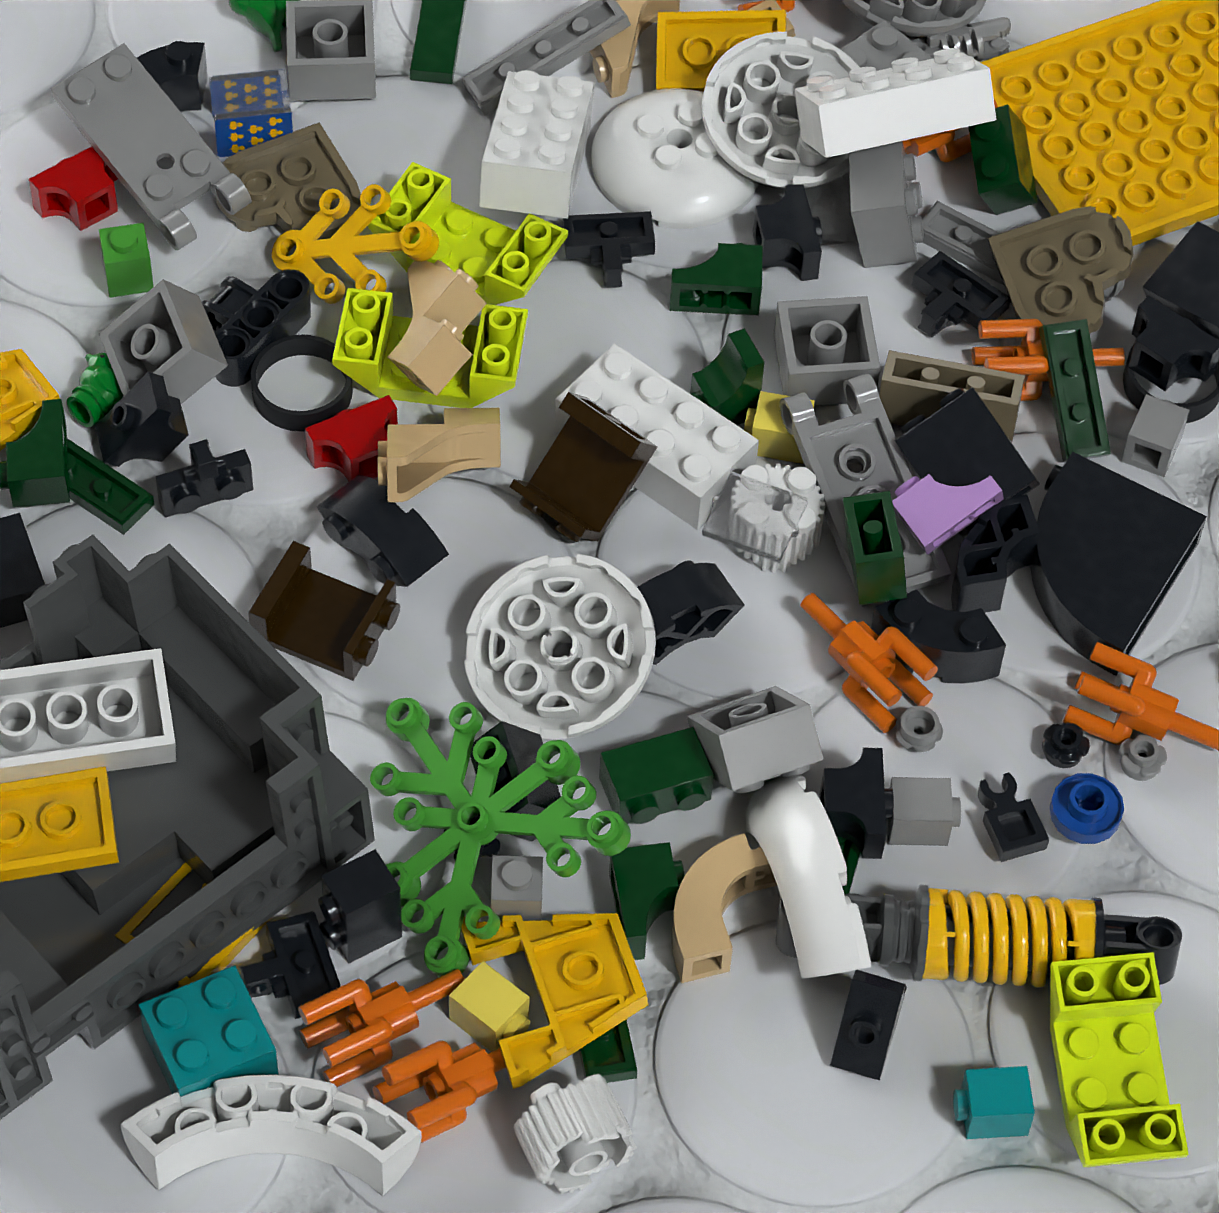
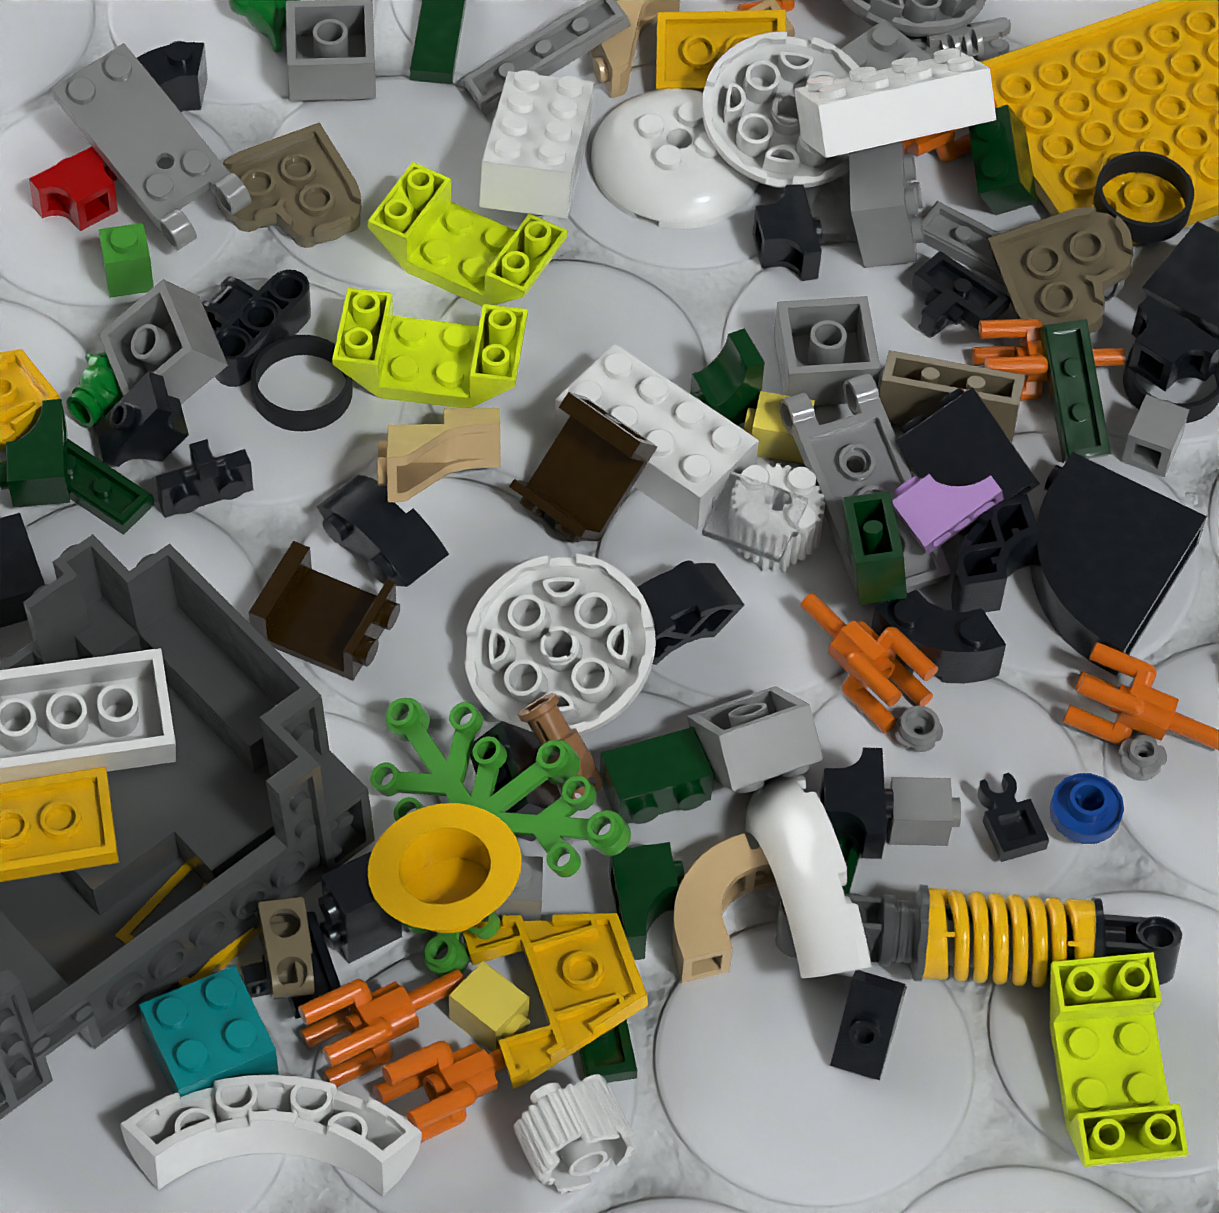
piece [209,69,293,157] -> none
yellow plant [272,184,439,304] -> none
red brick [305,395,398,482] -> none
tan arch [388,260,487,396] -> none
black hinge [562,211,655,288] -> none
dark green arch [670,243,763,316] -> none
teal brick [953,1066,1035,1139] -> none
black plate [1042,723,1090,768] -> none
none -> dark tan leg [256,897,314,1000]
none -> yellow hose [368,803,522,933]
none -> medium nougat piece [517,693,603,799]
none -> black tyre [1093,151,1194,243]

